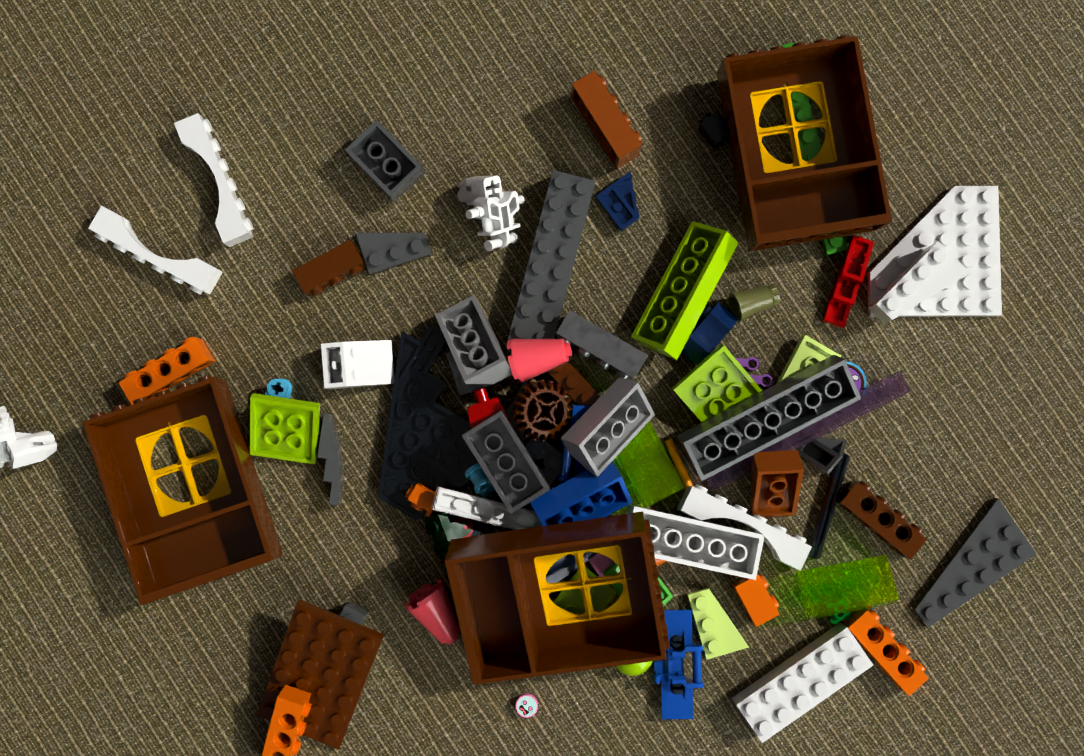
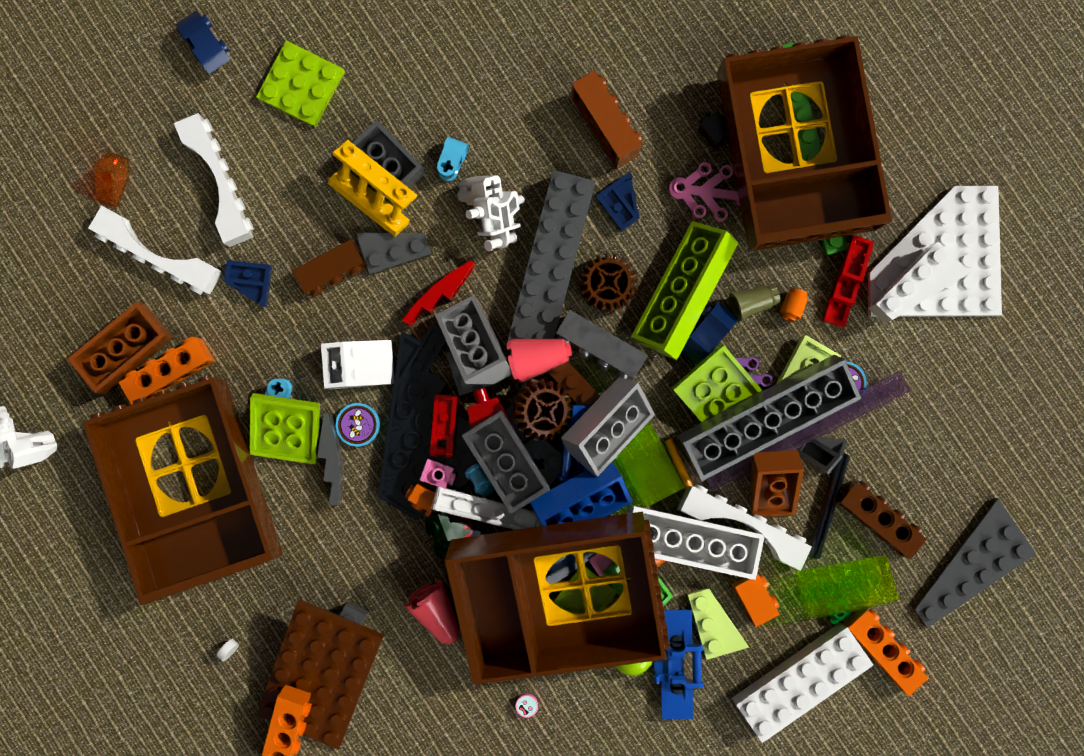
none -> dark orange brick [67,302,174,394]
none -> clear orange slope [94,151,130,207]
none -> dark blue brick [175,10,231,74]
none -> white tile [217,639,239,662]
none -> dark blue wing [224,260,273,308]
none -> lime plate [256,40,345,128]
none -> yellow fence [328,140,417,237]
none -> tile [335,403,381,447]
none -> red slope [402,260,476,327]
none -> bright pink brick [420,459,457,488]
none -> red plate [430,394,458,458]
none -> medium azure piece [437,137,469,182]
none -> reddish brown gear [579,253,638,312]
none -> bright pink plant [669,162,740,222]
none -> orange brick [780,288,808,322]

